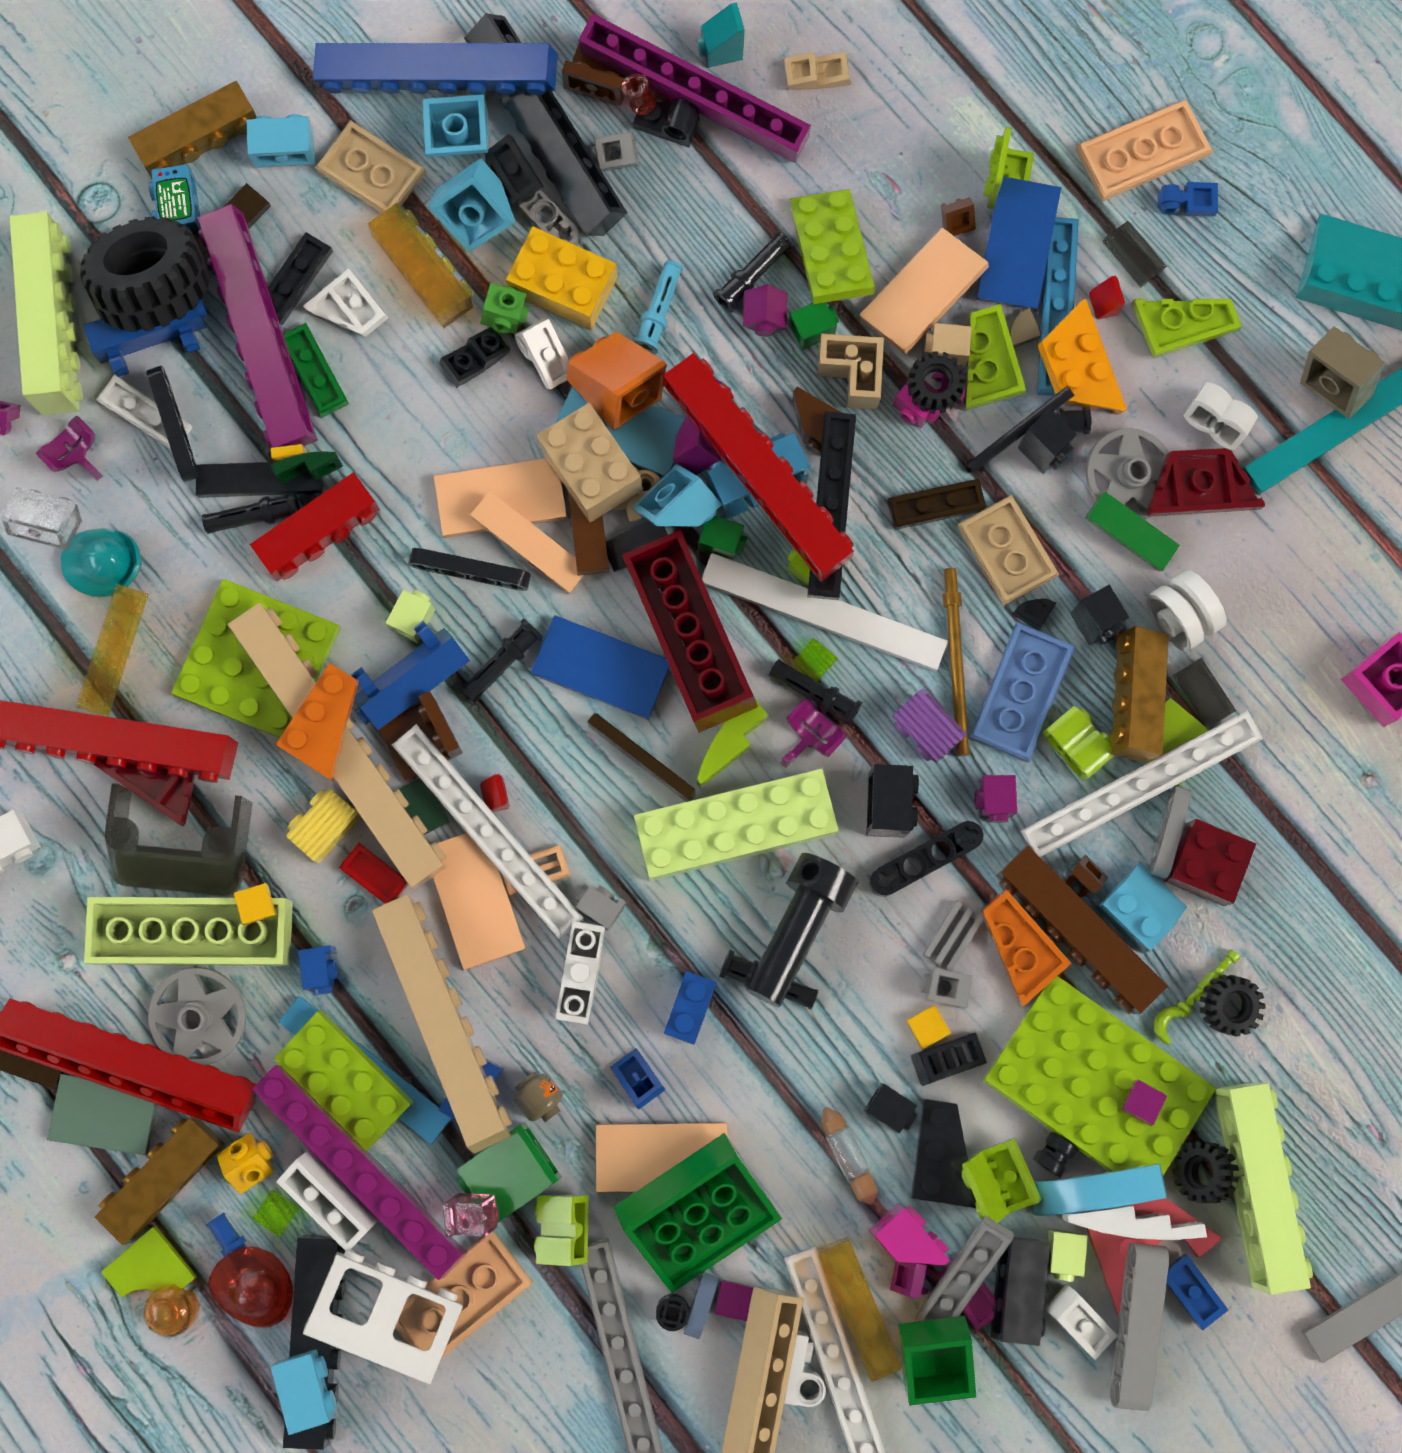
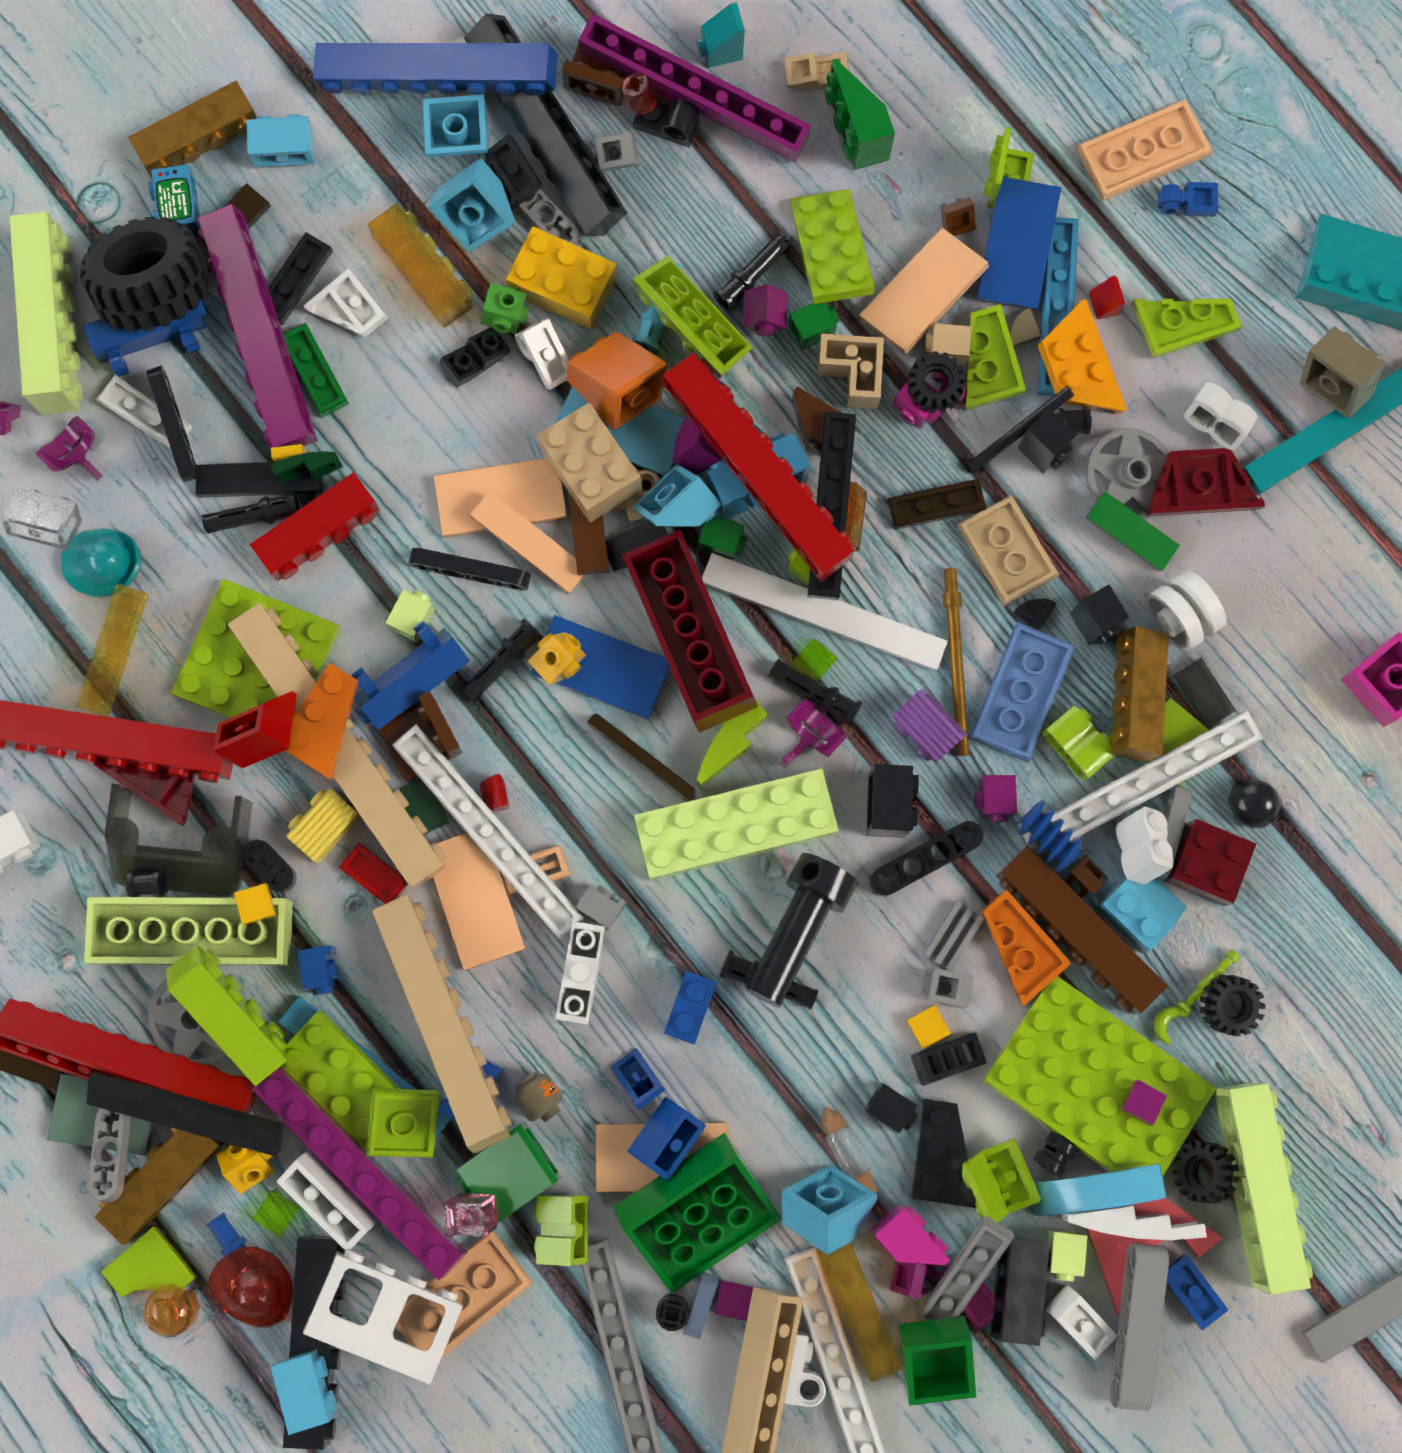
tan tile [315,120,426,220] -> none
clear smoke tile [1103,221,1167,288] -> none
none -> black tile [87,1071,284,1157]
none -> light grey beam [88,1108,131,1203]
none -> black bush [126,868,169,897]
none -> lime brick [166,945,287,1087]
none -> red slope [213,691,297,769]
none -> black beam [242,839,297,893]
none -> lime tile [366,1088,440,1158]
none -> yellow brick [528,632,586,685]
none -> blue brick [627,1096,707,1181]
none -> lime slope [633,255,753,379]
none -> medium azure slope [782,1165,877,1255]
none -> green slope [824,59,895,170]
none -> clear orange tile [846,482,867,552]
none -> blue piece [1015,800,1086,872]
none -> white brick [1116,806,1173,885]
none -> black hair [1228,778,1281,828]

